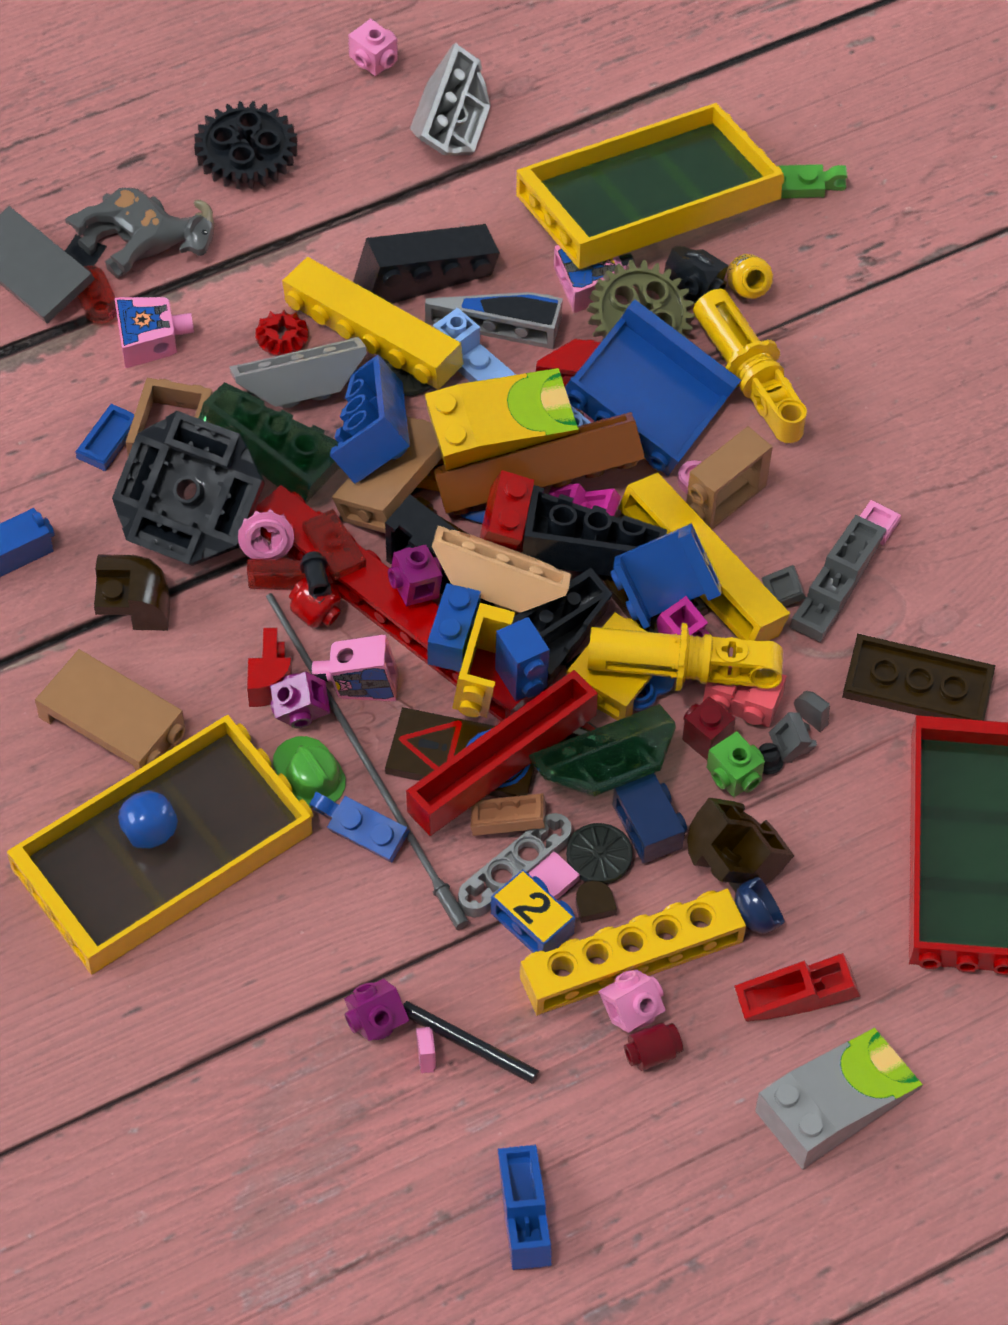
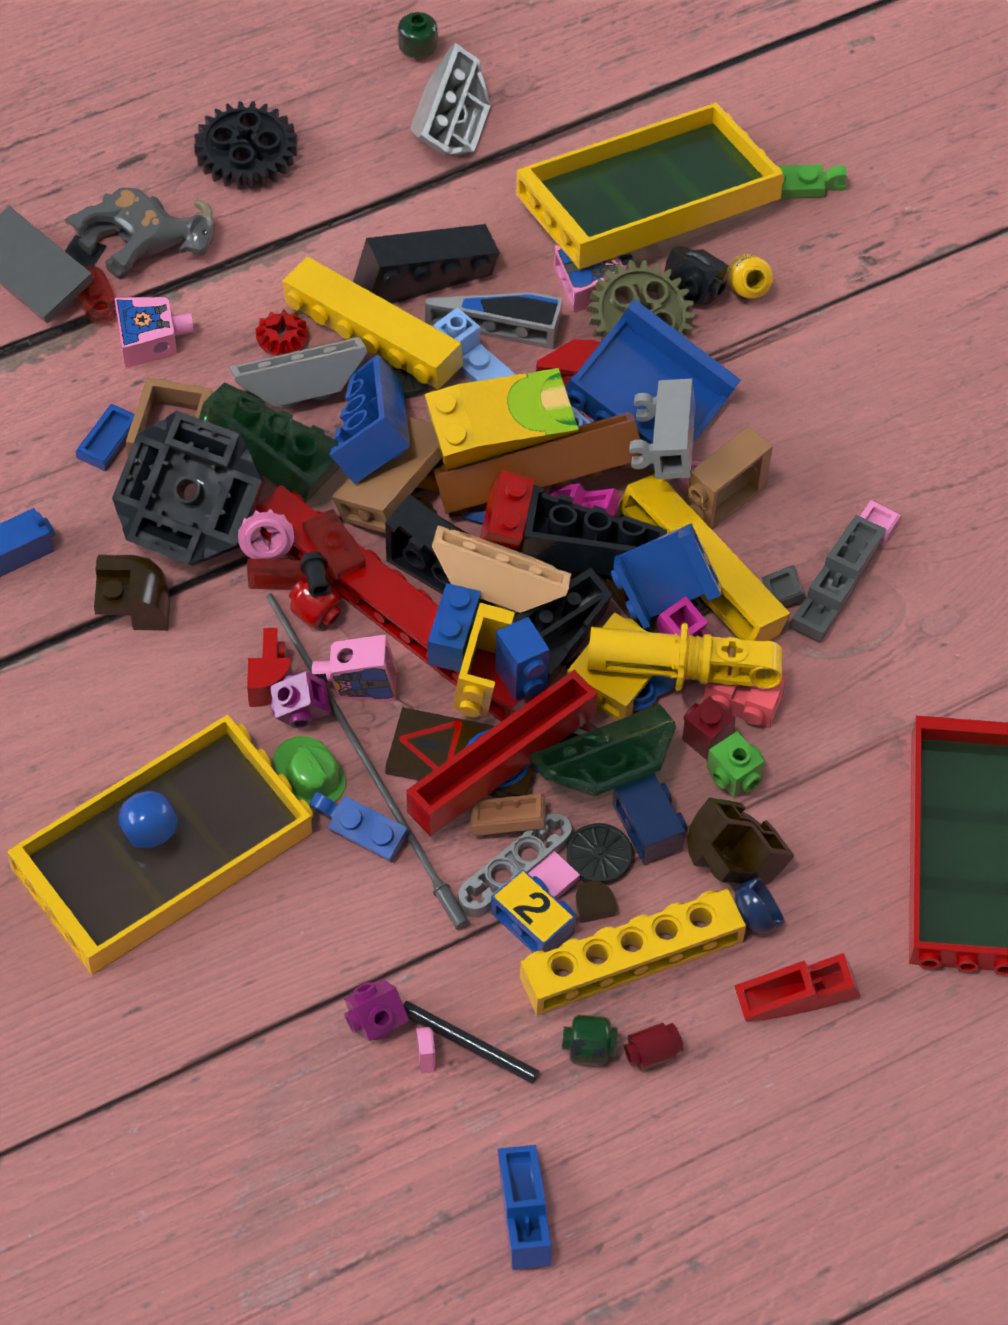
medium nougat panel [35,649,185,771] -> none
bright pink brick [348,19,397,76] -> none
magenta brick [388,544,443,606] -> none
bright pink brick [599,970,666,1032] -> none
yellow piece [693,289,807,443] -> none
light grey slope [755,1027,923,1170] -> none
black piece [758,743,784,775] -> none
dark grey tile [769,712,817,763] -> none
dark grey tile [794,691,830,732] -> none
dark brown tile [842,633,996,721] -> none
none -> dark green head [397,12,438,59]
none -> dark green head [562,1014,617,1067]
none -> light grey brick [629,378,696,480]

